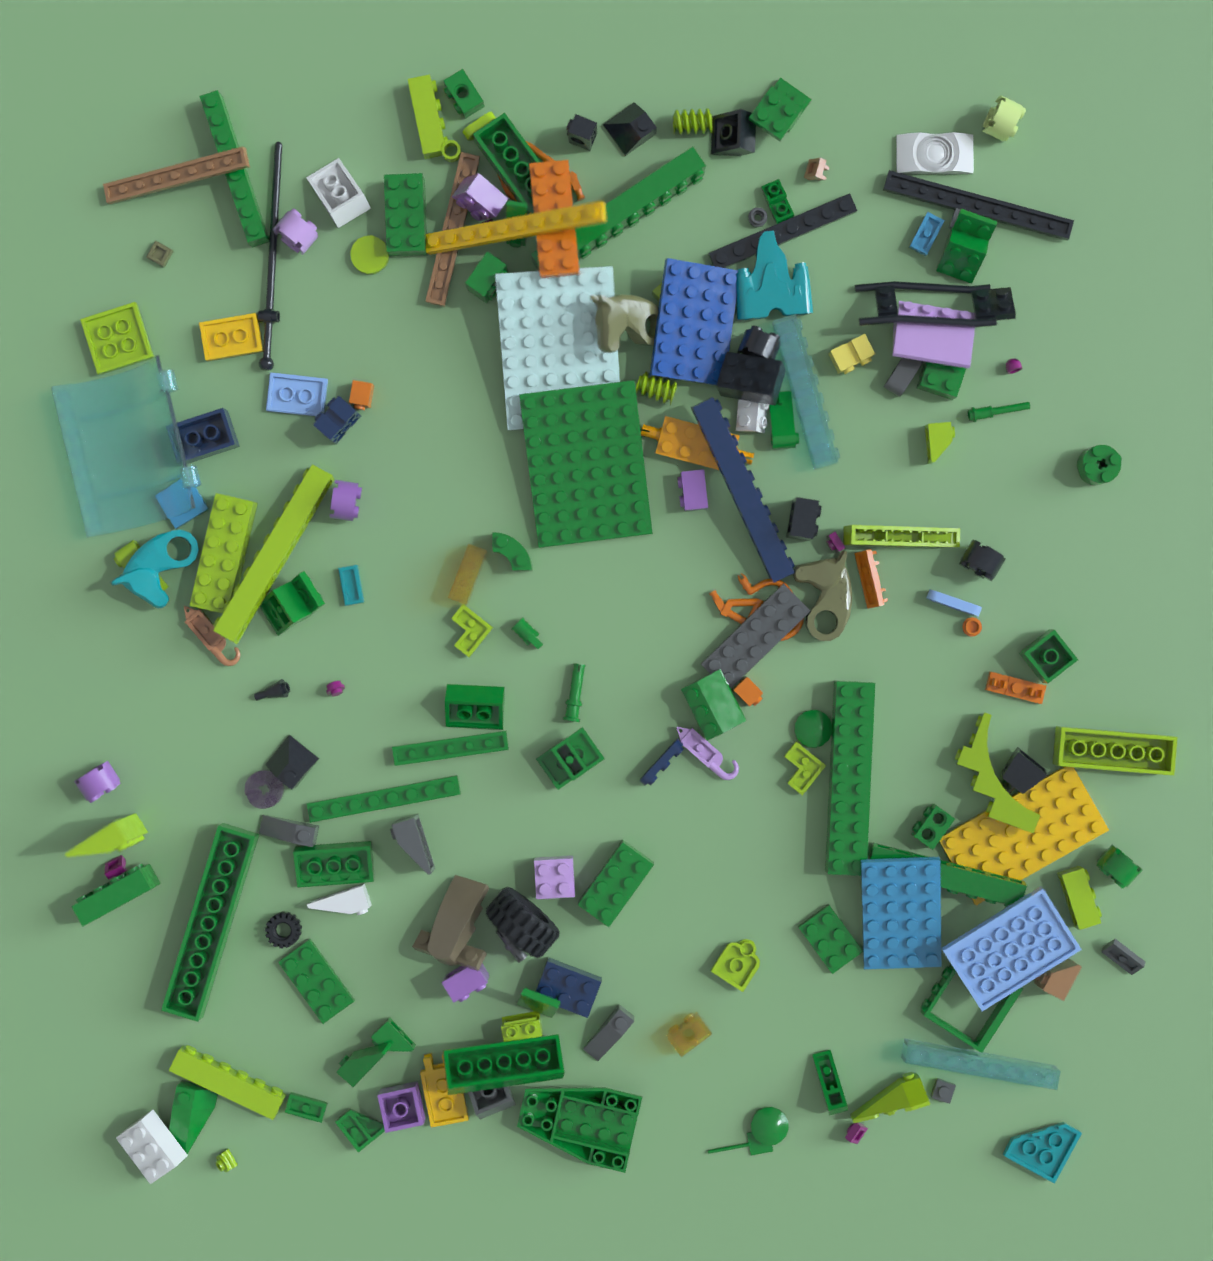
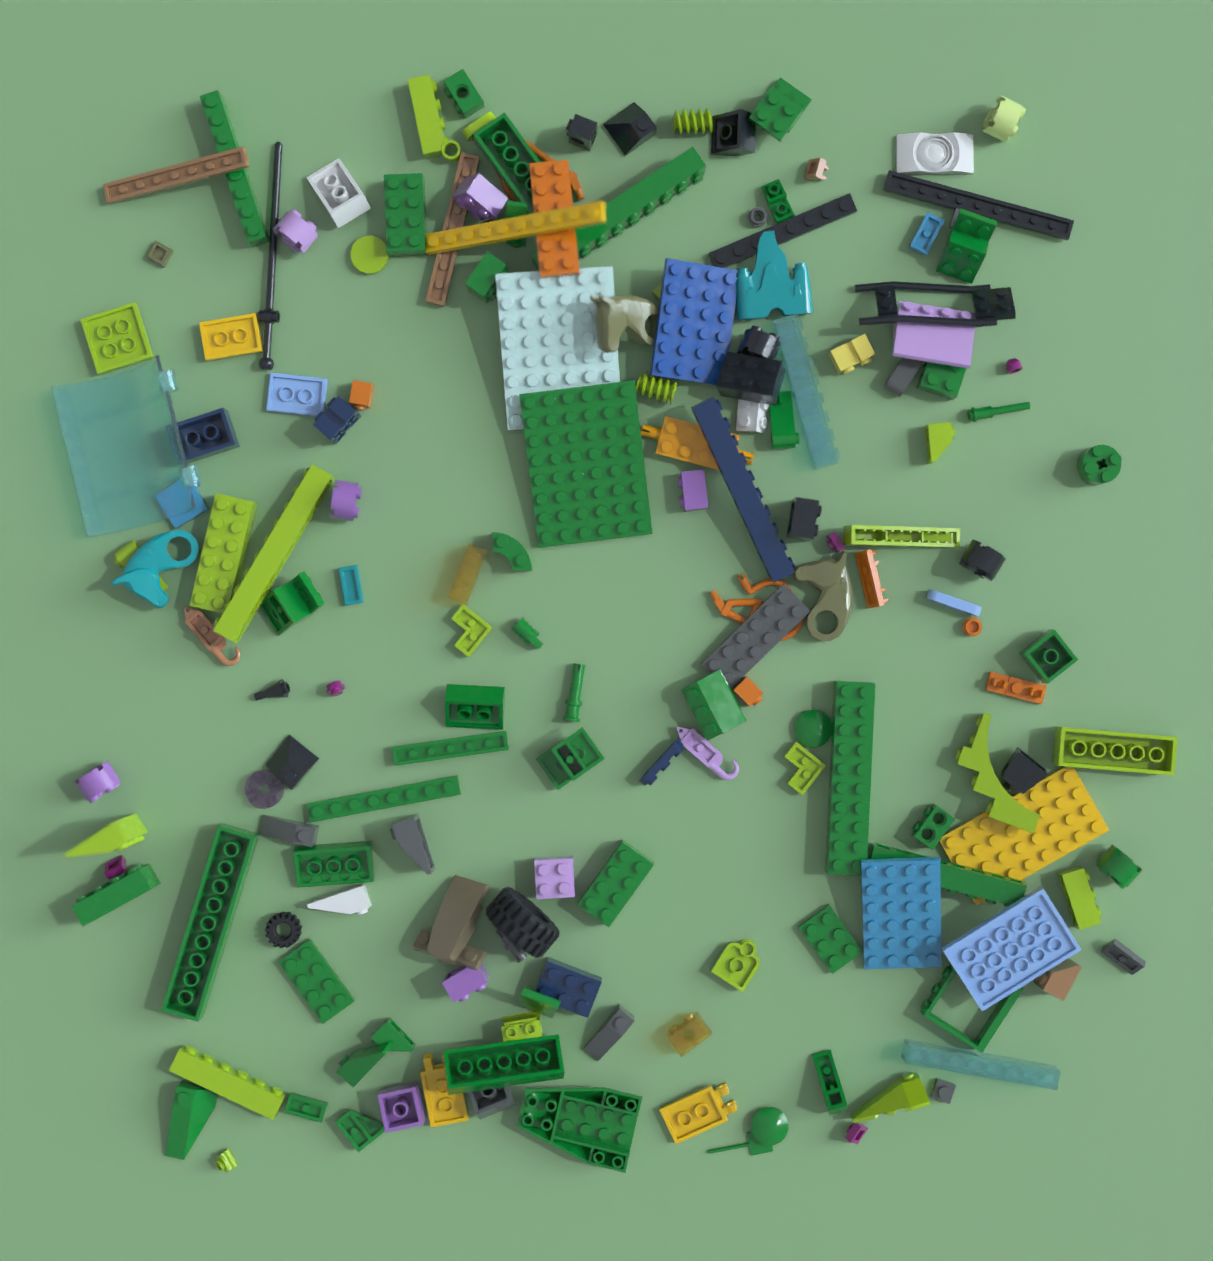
white brick [116,1110,188,1184] -> none
teal plate [1003,1122,1082,1184] -> none
none -> yellow tile [659,1082,737,1144]

